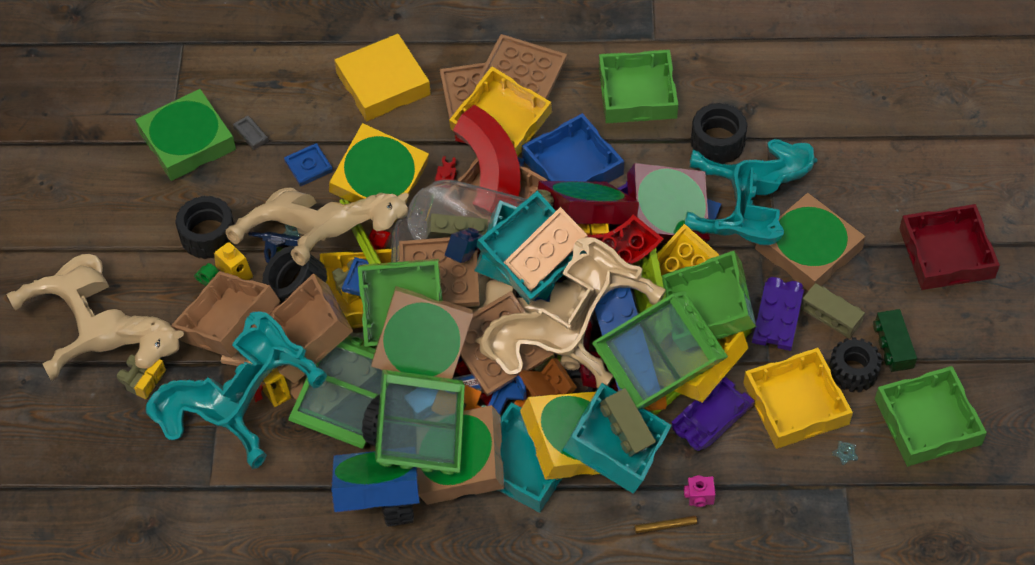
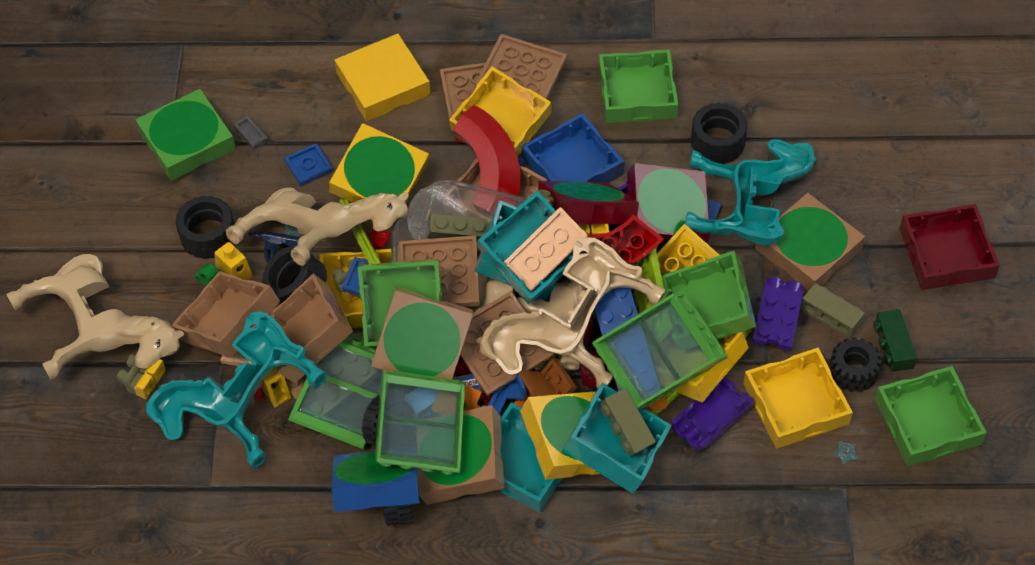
red plate [435,156,457,187] -> none
dark blue slope [444,228,483,263] -> none
pearl gold bar [634,516,697,534] -> none
dark pink brick [684,475,715,507] -> none

